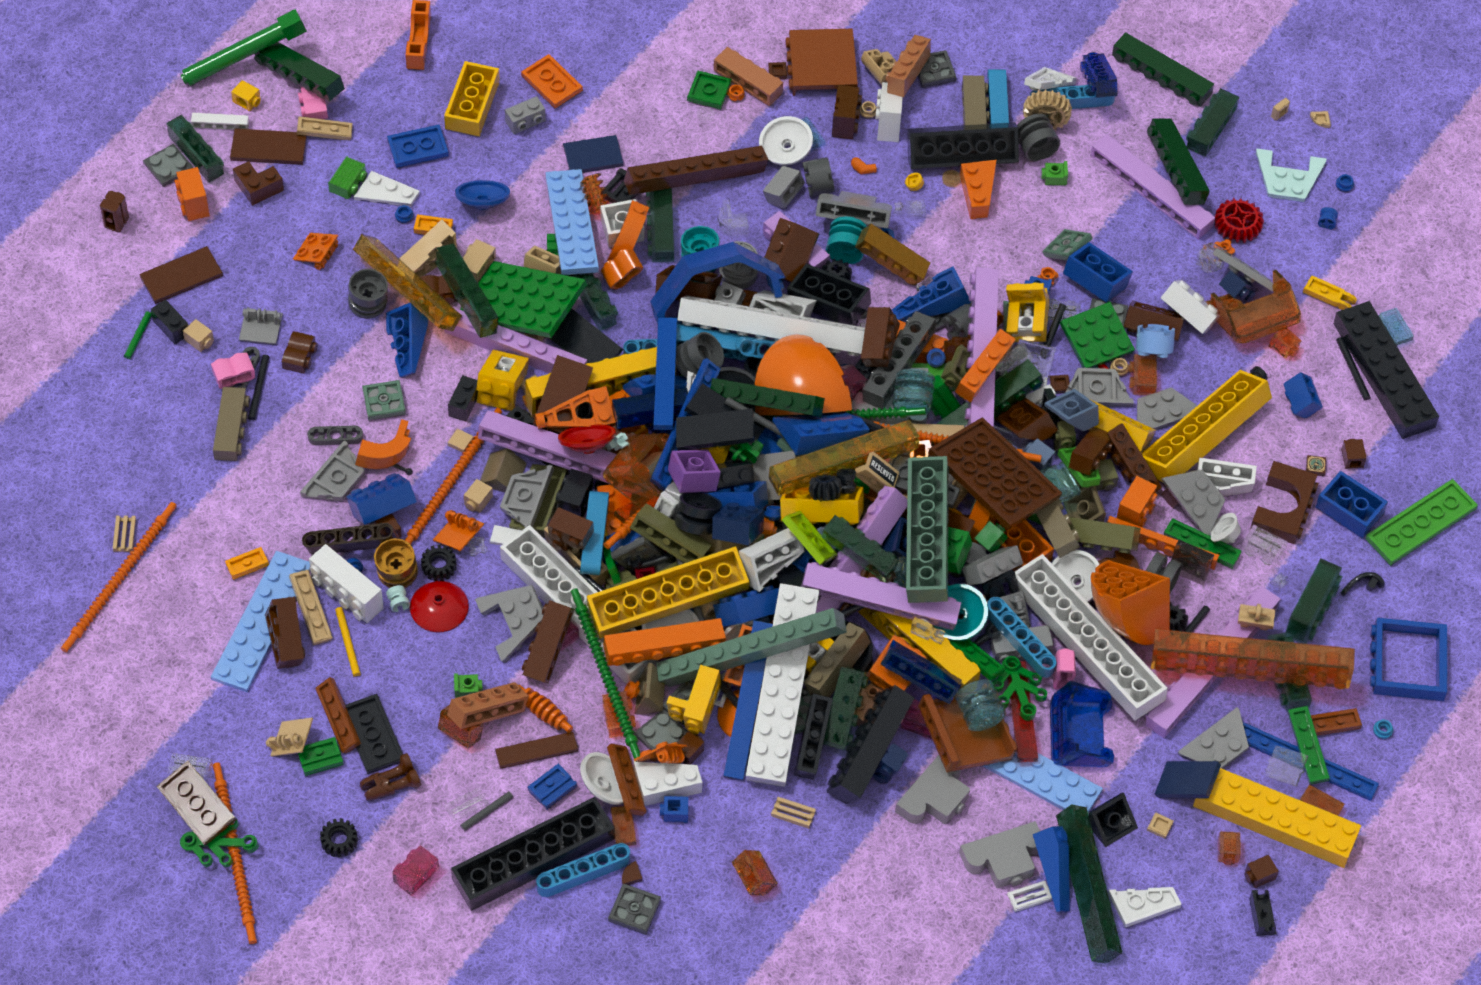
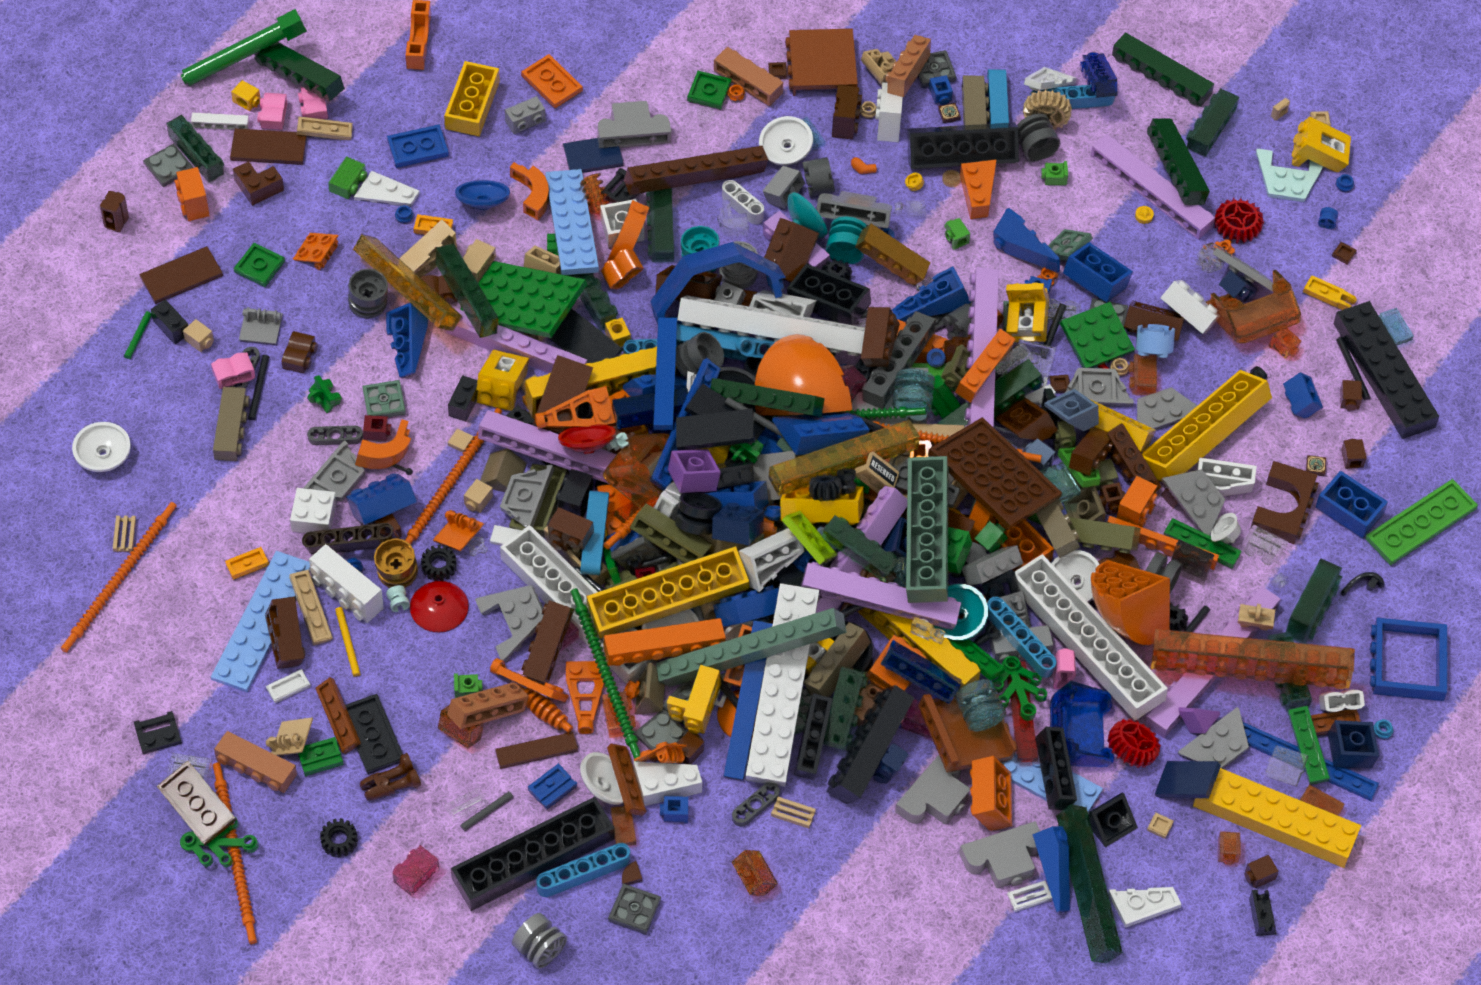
none -> white dish [72,422,131,472]
none -> black plate [134,711,182,754]
none -> nougat brick [214,731,297,793]
none -> green plate [233,243,285,287]
none -> bright pink brick [257,93,288,130]
none -> white tile [266,669,311,703]
none -> white brick [290,488,336,533]
none -> green hips [307,375,342,413]
none -> dark red brick [363,415,392,441]
none -> orange plate [490,658,569,702]
none -> orange arch [510,162,549,221]
none -> light grey wheel [512,913,567,969]
none -> orange plate [566,661,604,734]
none -> light grey brick [597,101,672,148]
none -> yellow brick [605,317,631,347]
none -> white beam [722,180,764,224]
none -> dark grey beam [732,782,780,827]
none -> teal dish [787,192,828,238]
none -> blue brick [929,75,953,105]
none -> tile [938,103,961,123]
none -> bright green brick [944,218,970,250]
none -> orange brick [970,756,1012,831]
none -> blue wedge [993,208,1060,273]
none -> black brick [1035,726,1077,811]
none -> reddish brown brick [1099,482,1125,514]
none -> red gear [1107,718,1161,768]
none -> yellow tile [1135,206,1154,224]
none -> medium lavender slope [1179,707,1220,734]
none -> yellow brick [1292,116,1351,172]
none -> white brick [1319,689,1365,712]
none -> dark blue brick [1328,720,1379,769]
none -> reddish brown tile [1332,242,1357,265]
none -> reddish brown brick [1340,380,1362,411]

